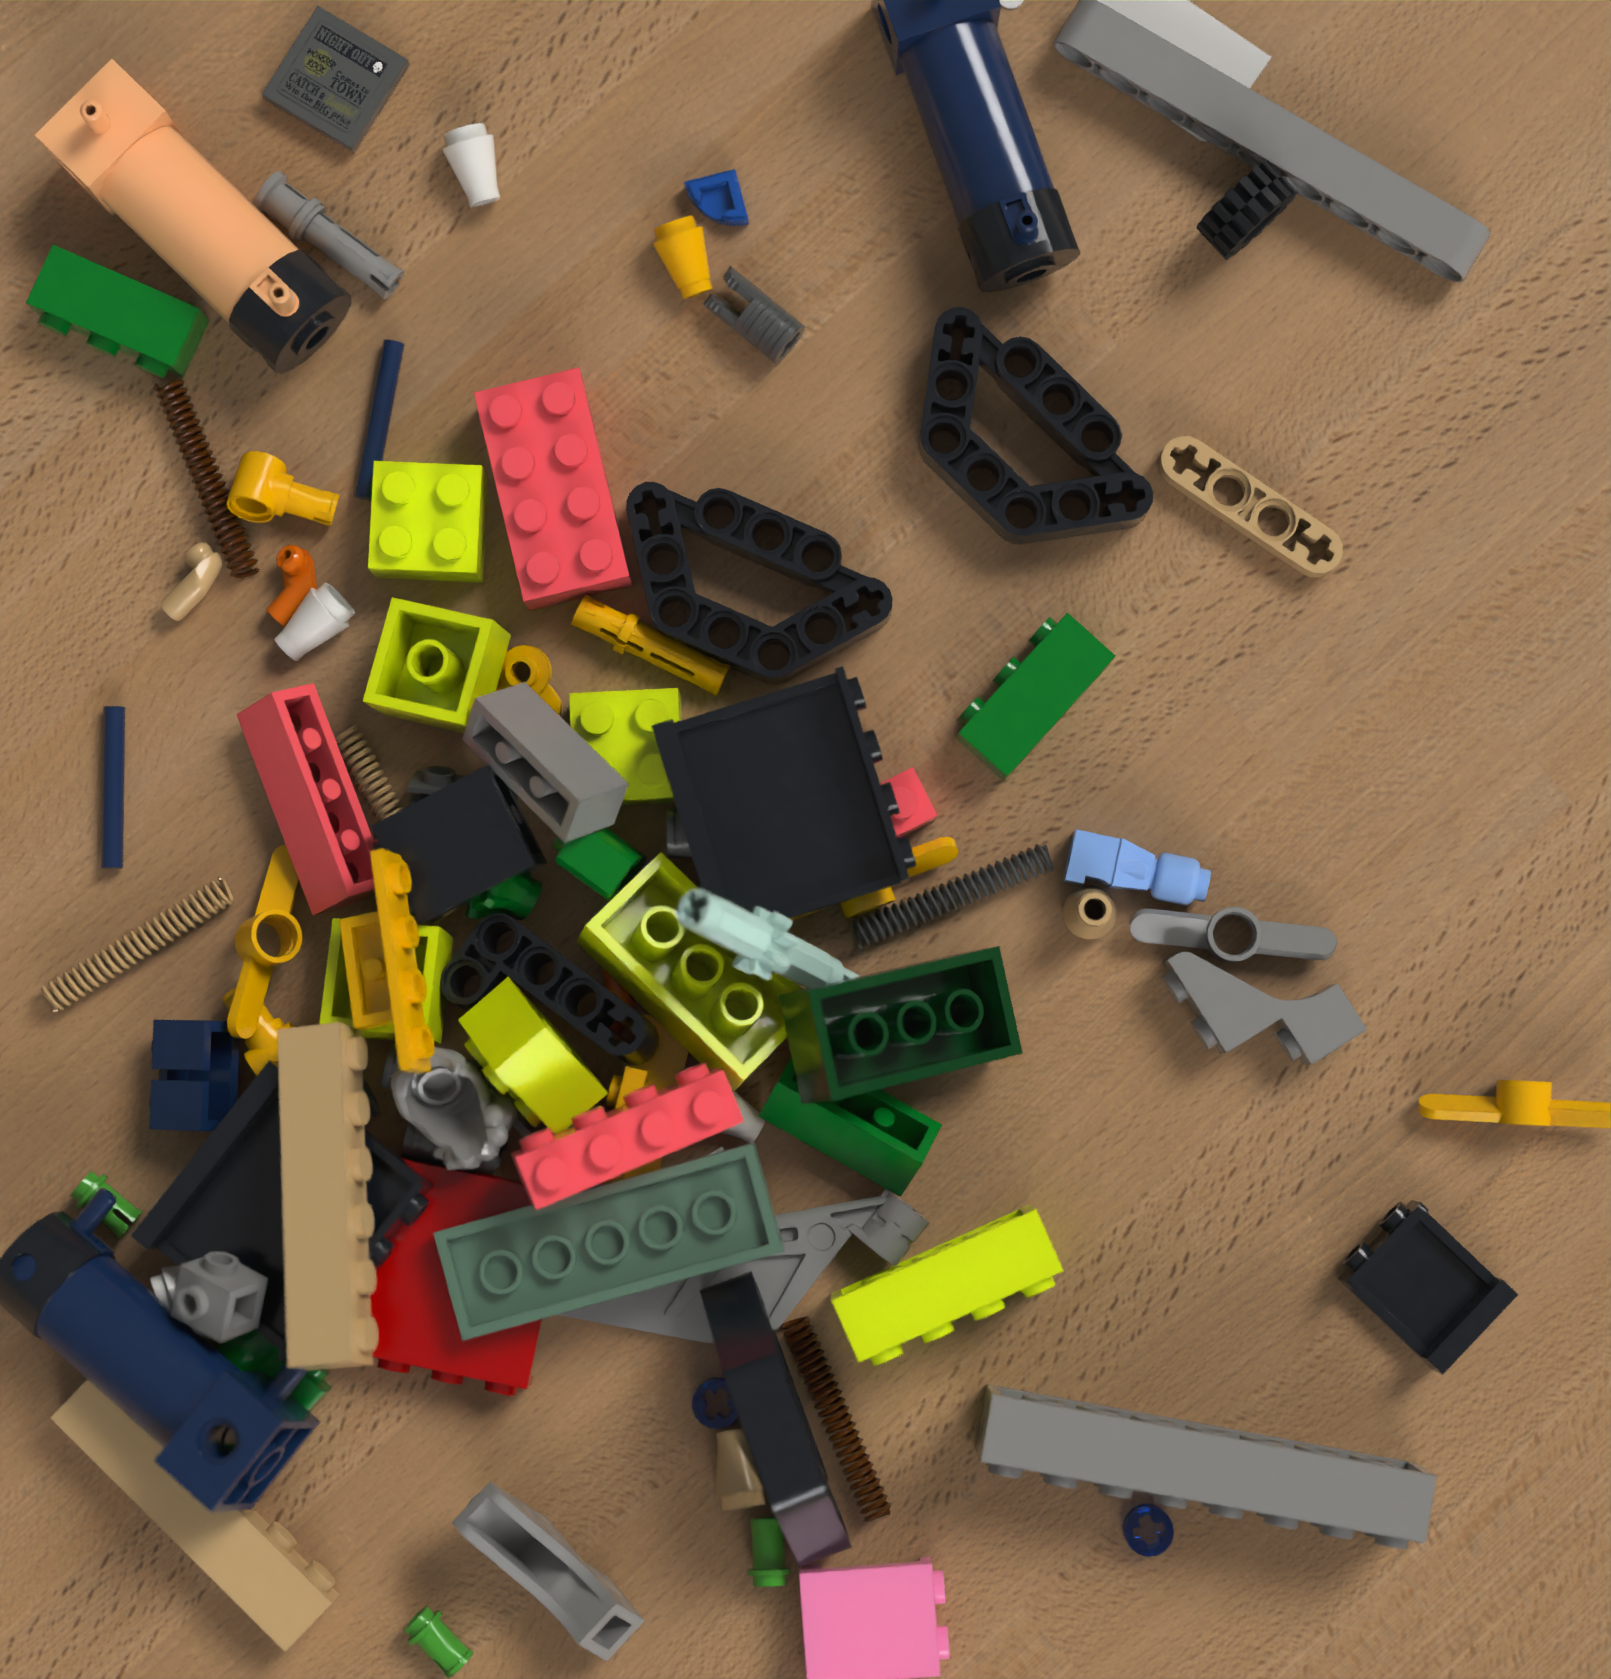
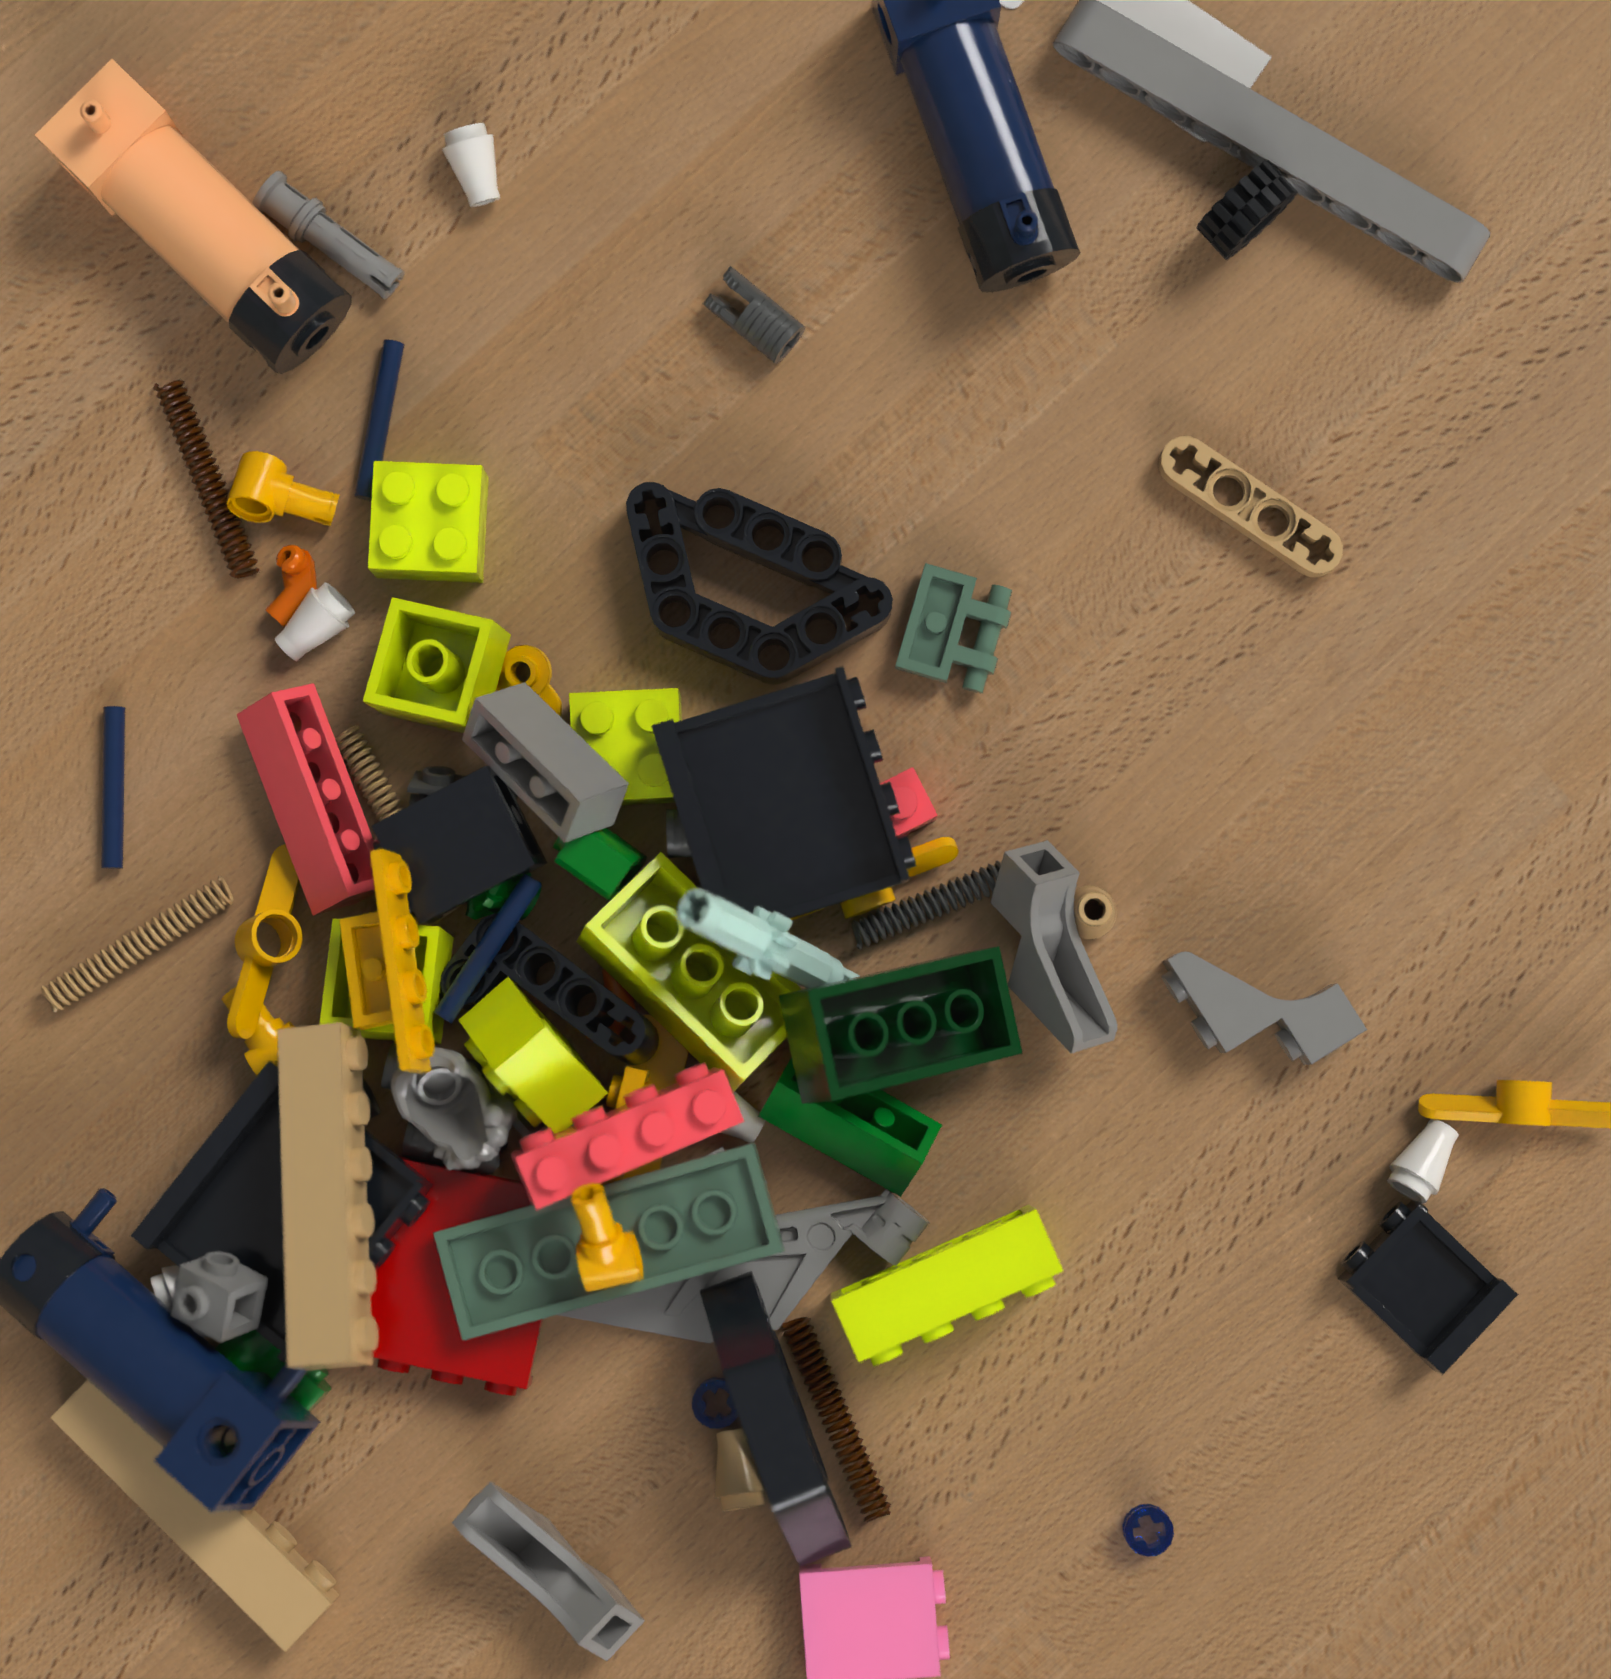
green brick [26,245,209,379] -> none
bright green pin [70,1171,143,1239] -> none
dark blue piece [149,1020,239,1131] -> none
tan arm [161,542,222,621] -> none
dark grey tile [262,6,410,153] -> none
bright green pin [403,1606,474,1678] -> none
coral brick [474,367,633,611] -> none
yellow pin [571,594,731,696] -> none
yellow cone [653,215,713,300] -> none
blue tile [684,169,749,226] -> none
bright green pin [748,1517,791,1587] -> none
black piece [919,307,1153,544] -> none
green brick [956,613,1116,781] -> none
light grey brick [975,1384,1437,1549] -> none
light blue piece [1062,829,1211,906] -> none
light grey piece [1130,907,1337,963] -> none
none -> dark blue bar [434,874,542,1024]
none -> yellow pin [571,1183,644,1292]
none -> sand green plate [895,563,1012,694]
none -> light grey arch [990,840,1117,1054]
none -> white cone [1387,1119,1459,1203]

